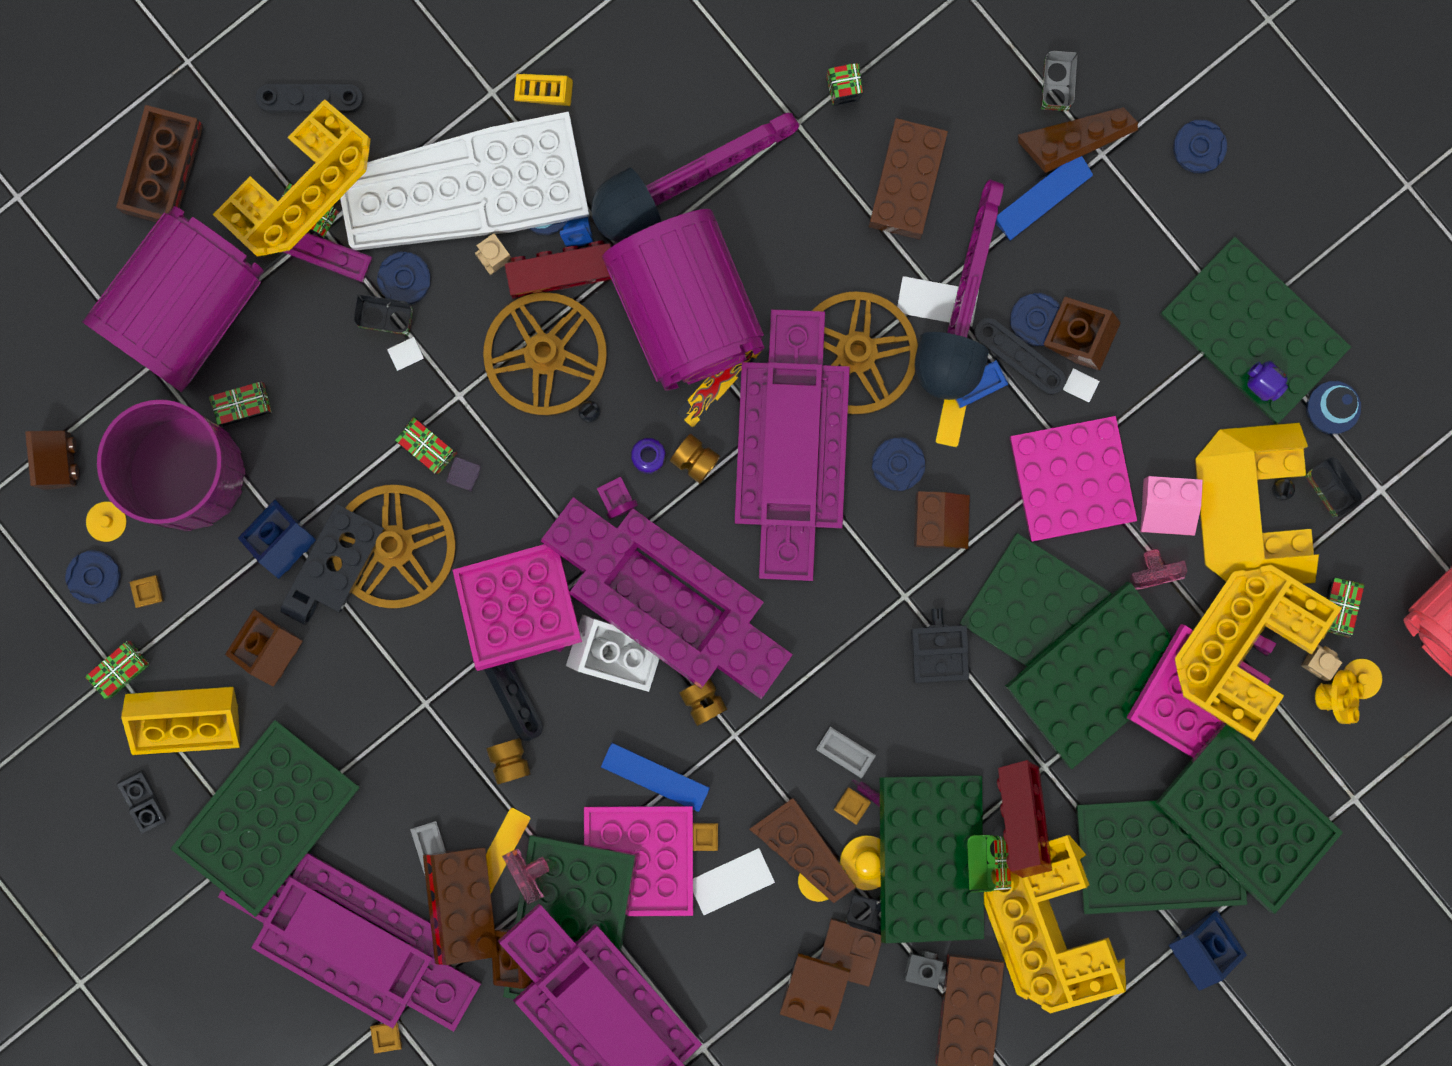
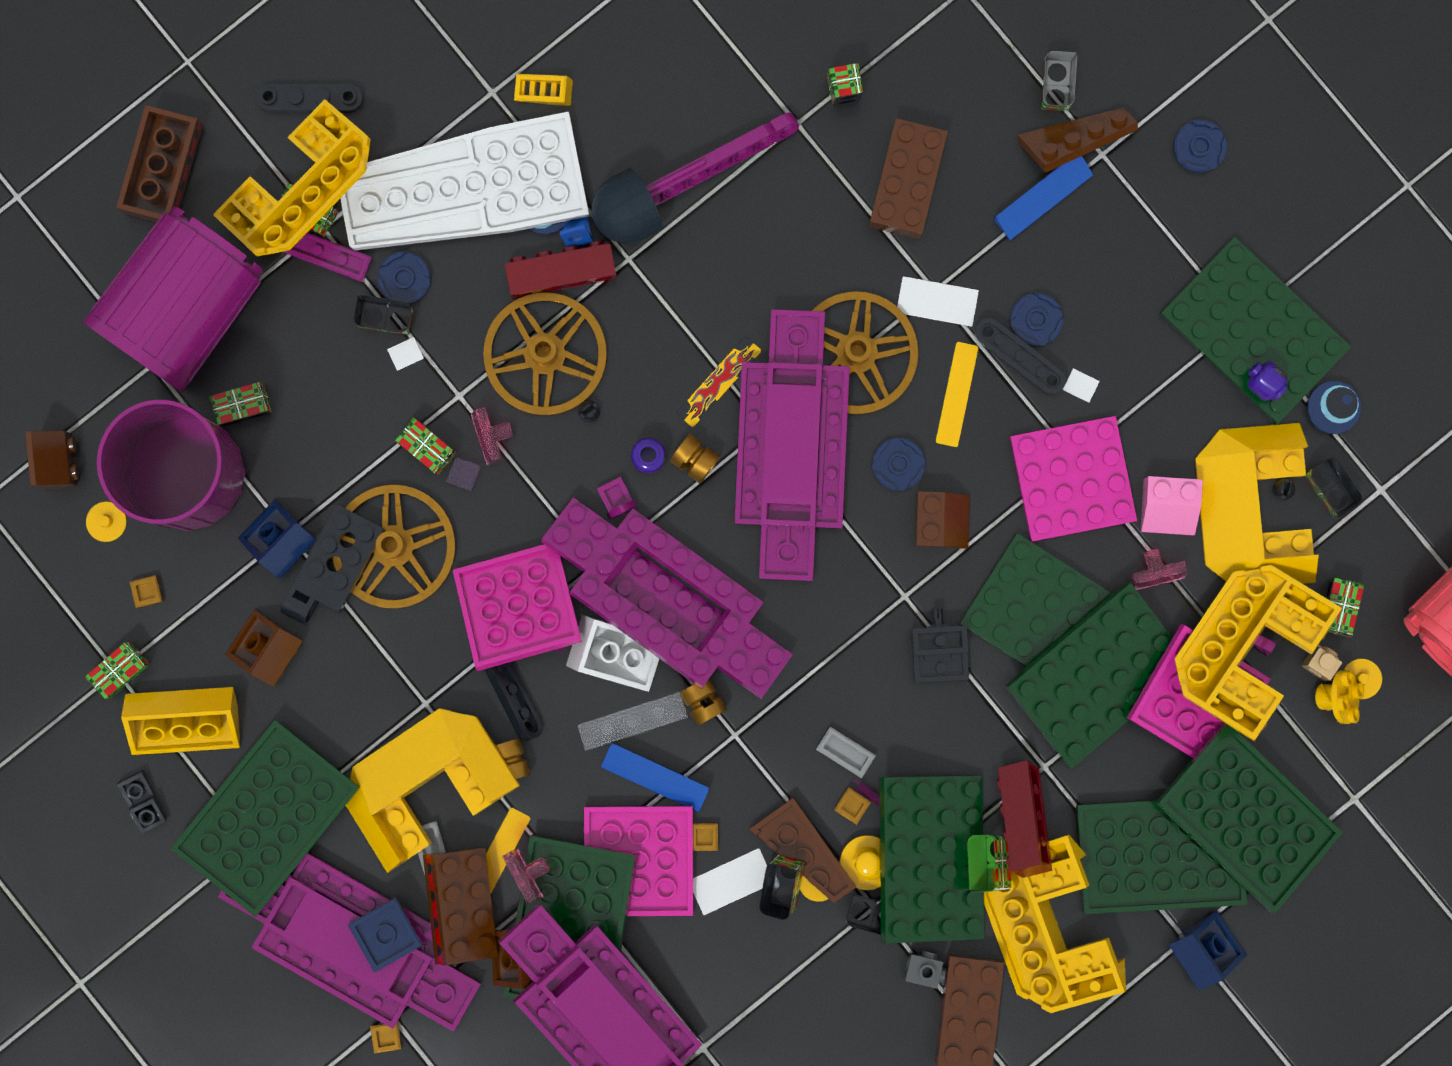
dark blue tile [65,550,121,604] -> none
tan brick [475,233,511,275] -> none
magenta container [602,209,765,391] -> none
reddish brown slope [780,953,851,1031] -> none
reddish brown plate [820,918,881,987] -> none
piece [915,179,1004,400] -> none
blue tile [955,360,1008,408] -> none
reddish brown slope [1043,297,1121,371] -> none
none -> yellow slope [346,708,520,873]
none -> dark blue tile [348,897,423,973]
none -> clear pink tile [471,407,513,465]
none -> clear tile [577,692,688,751]
none -> black piece [759,855,804,920]

